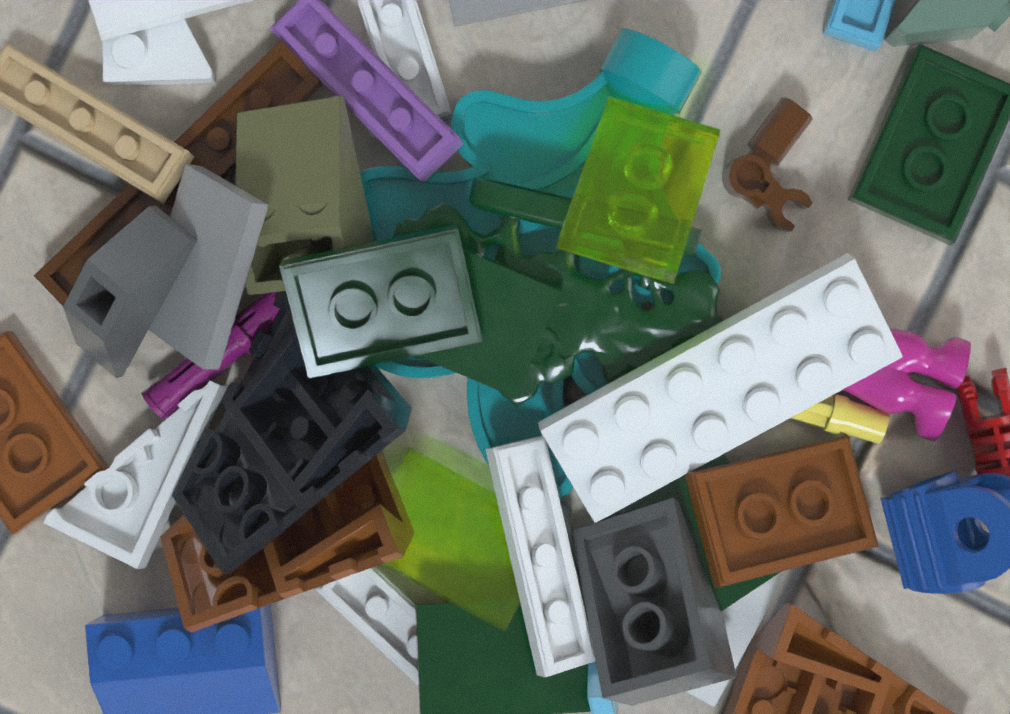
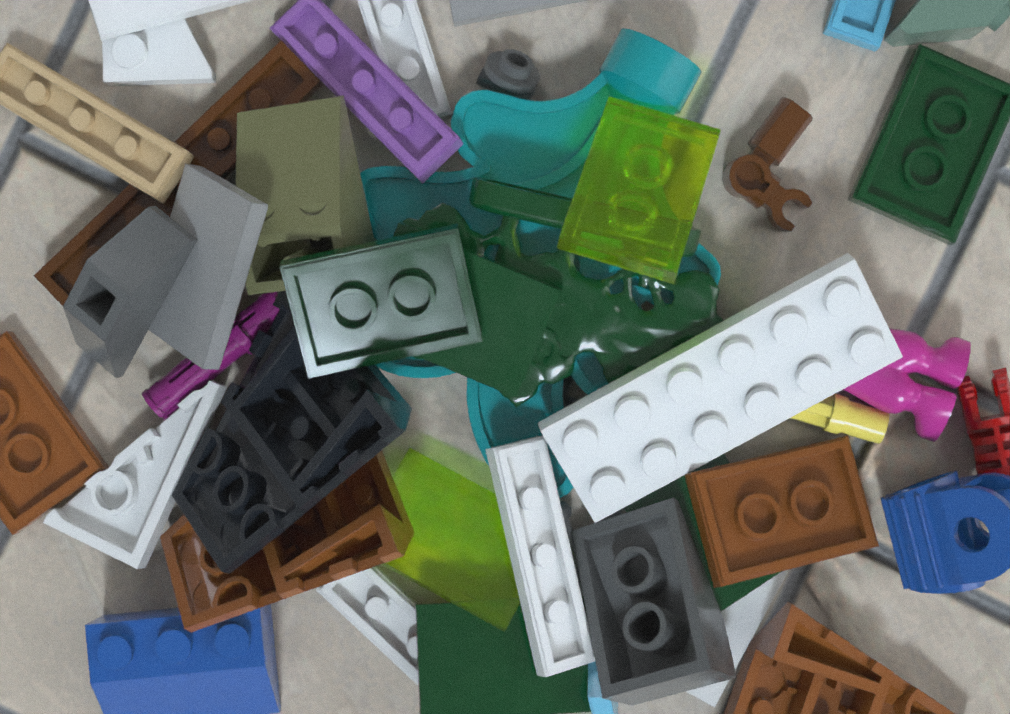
none -> dark grey plate [476,49,540,101]

